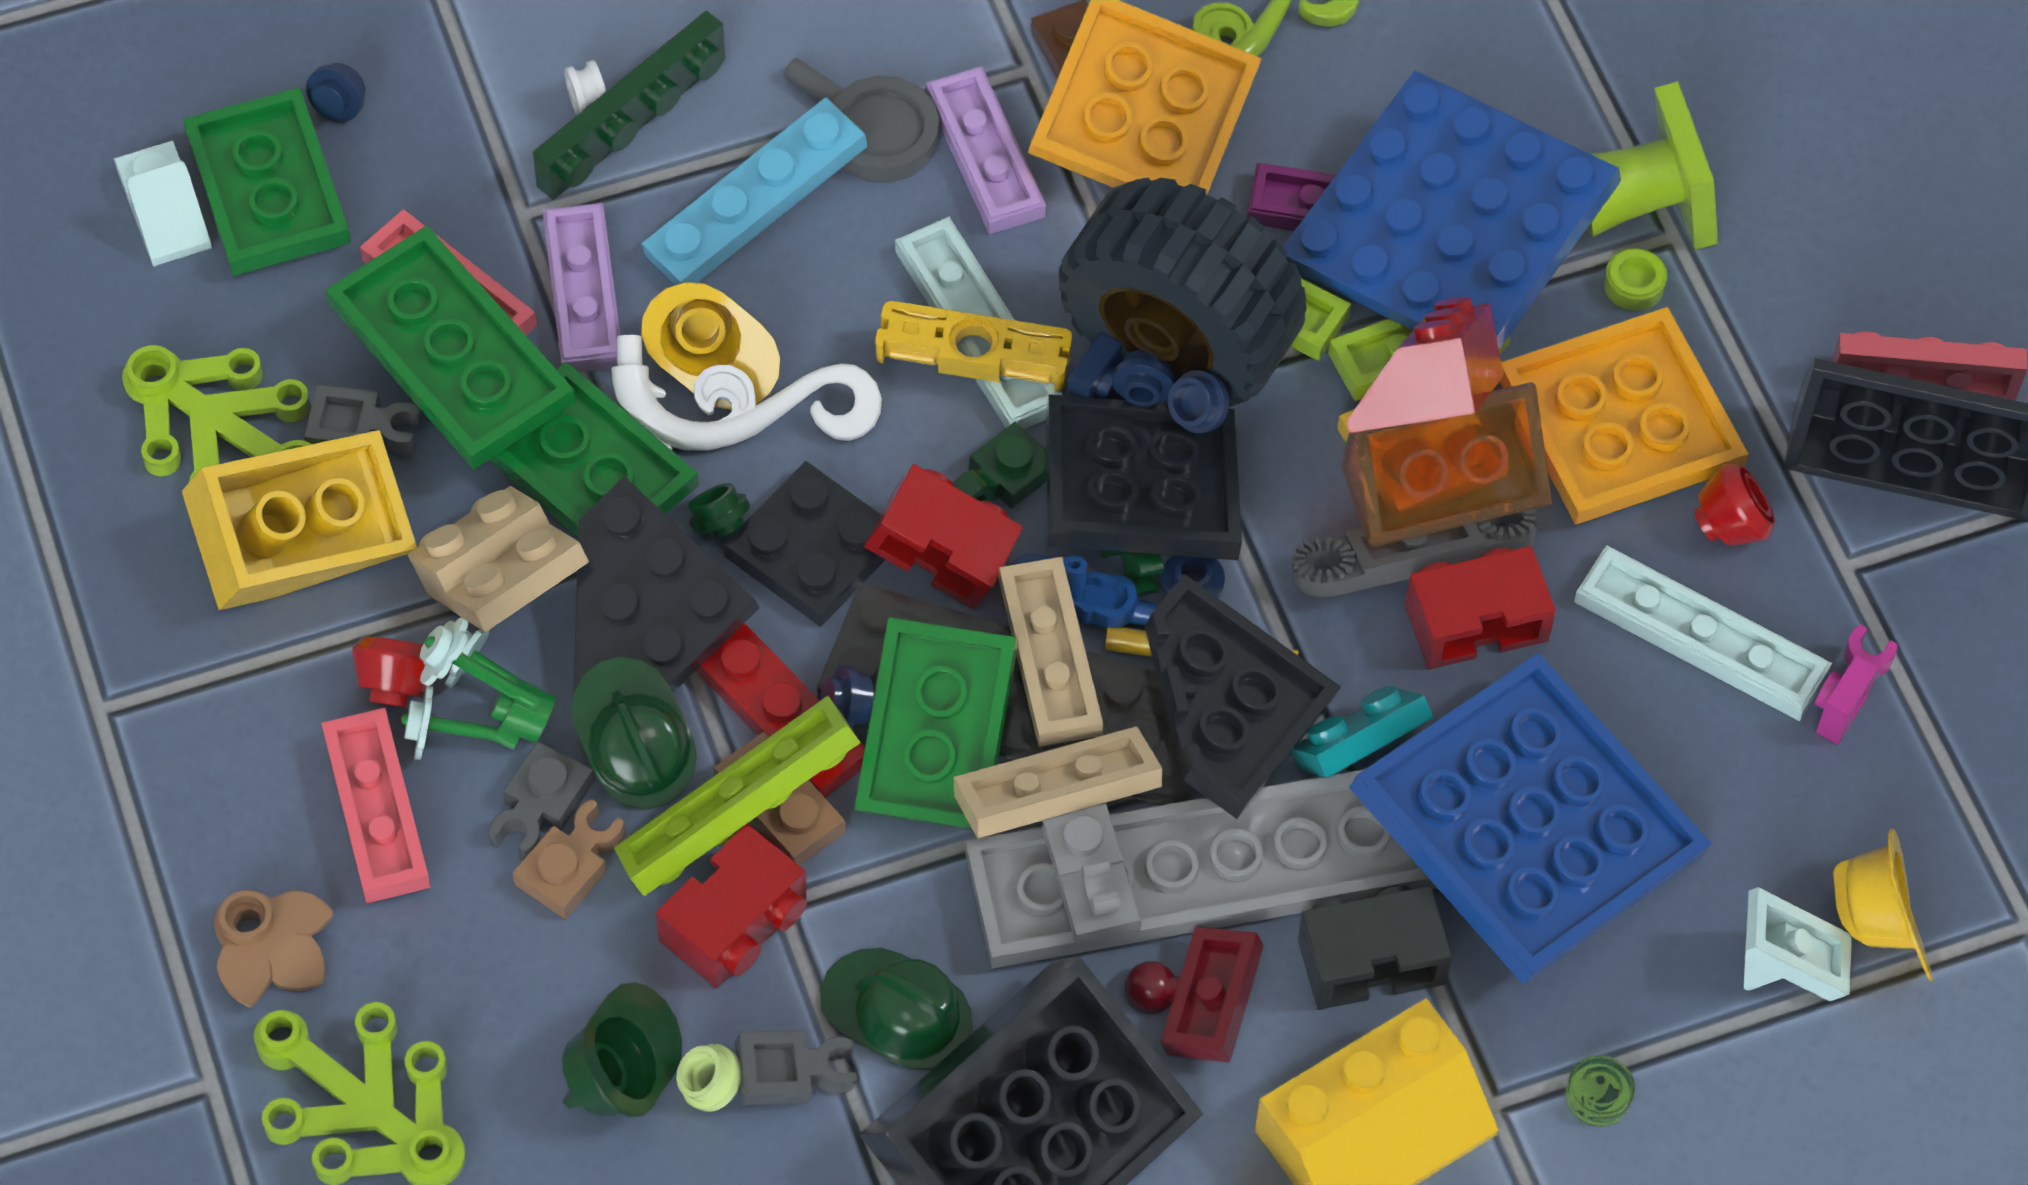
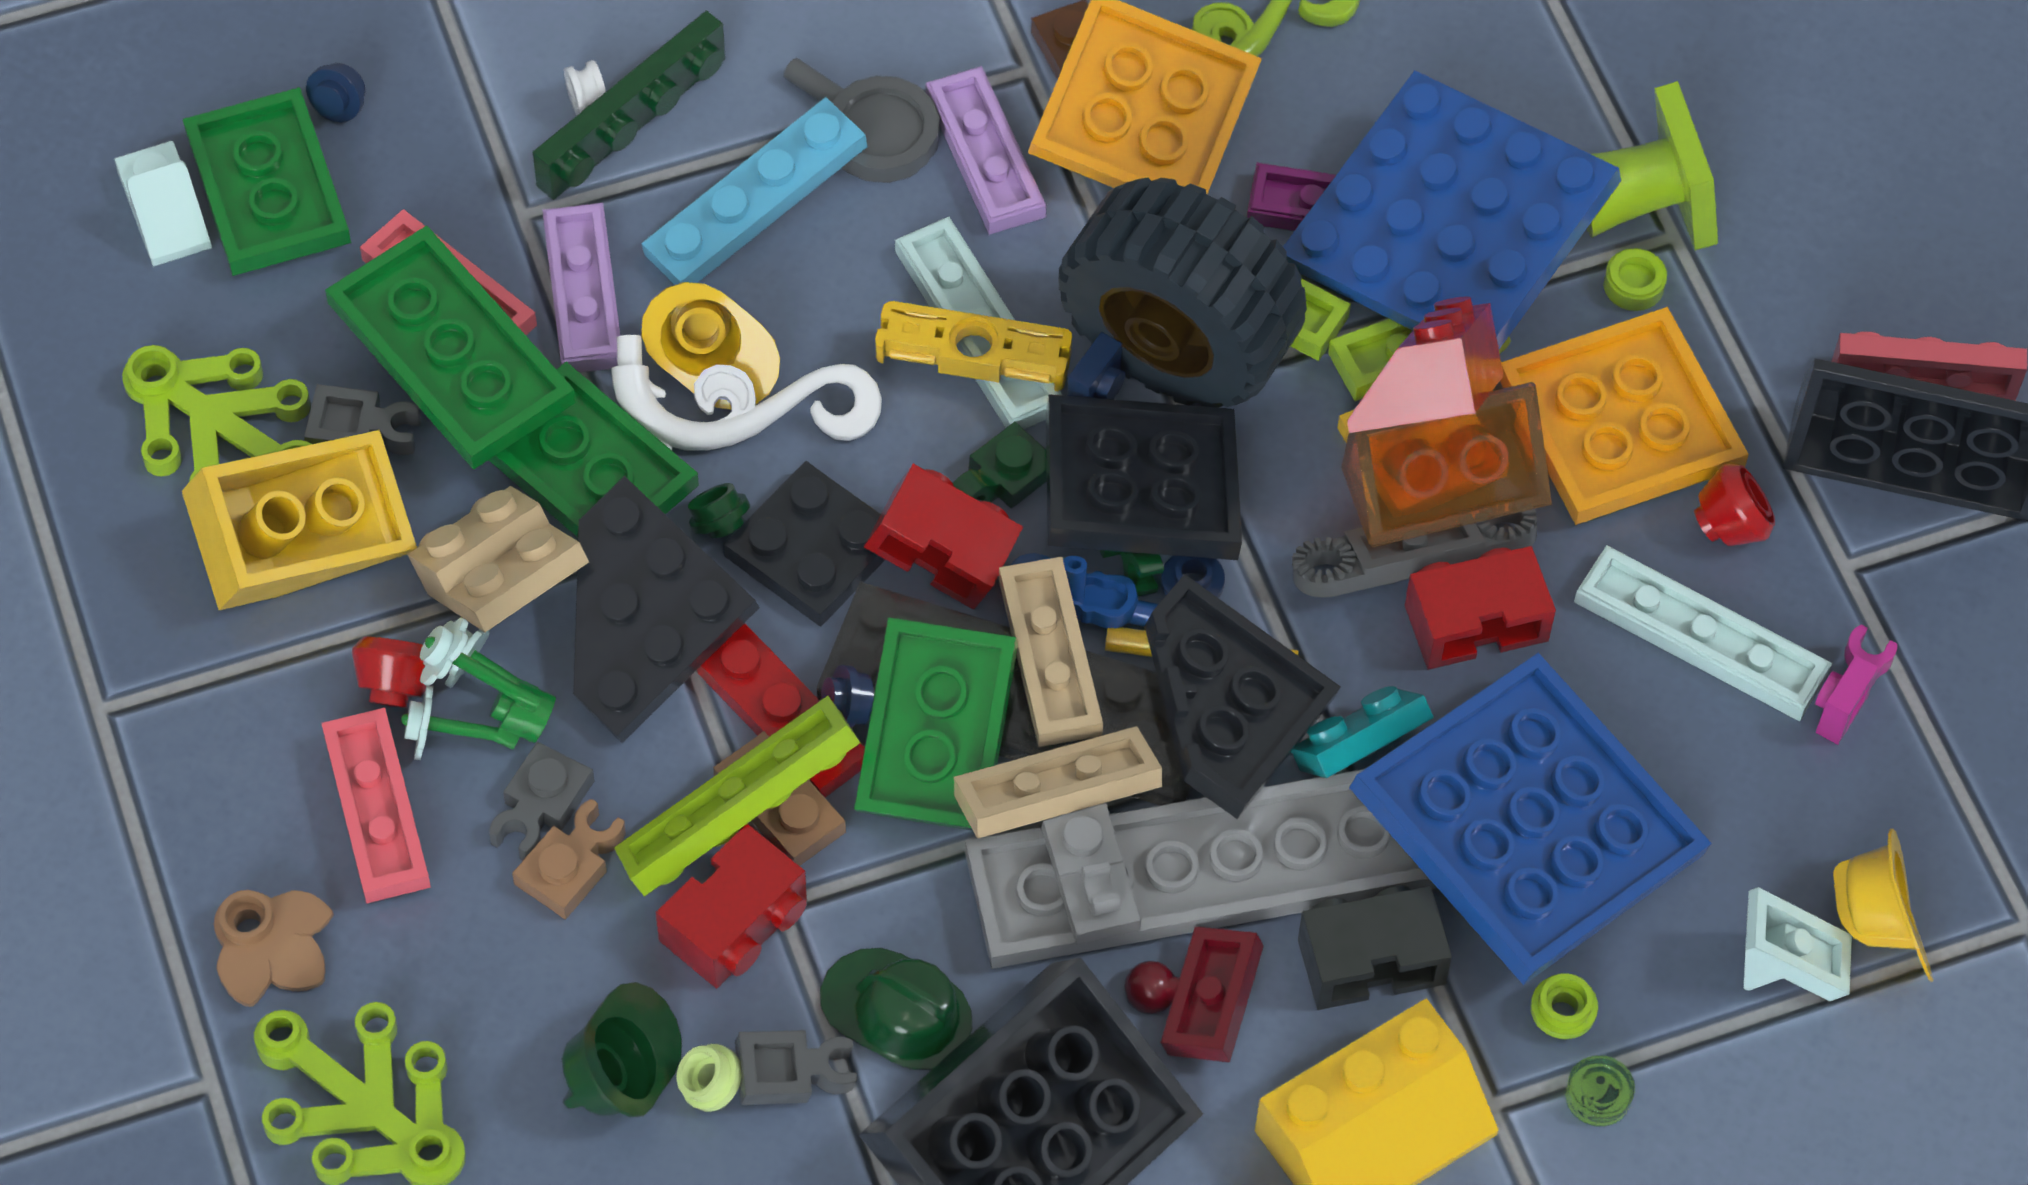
dark green piece [571,657,697,809] -> none
dark blue plate [1112,350,1175,407] -> none
dark blue plate [1168,370,1229,433] -> none
none -> lime plate [1530,973,1598,1039]

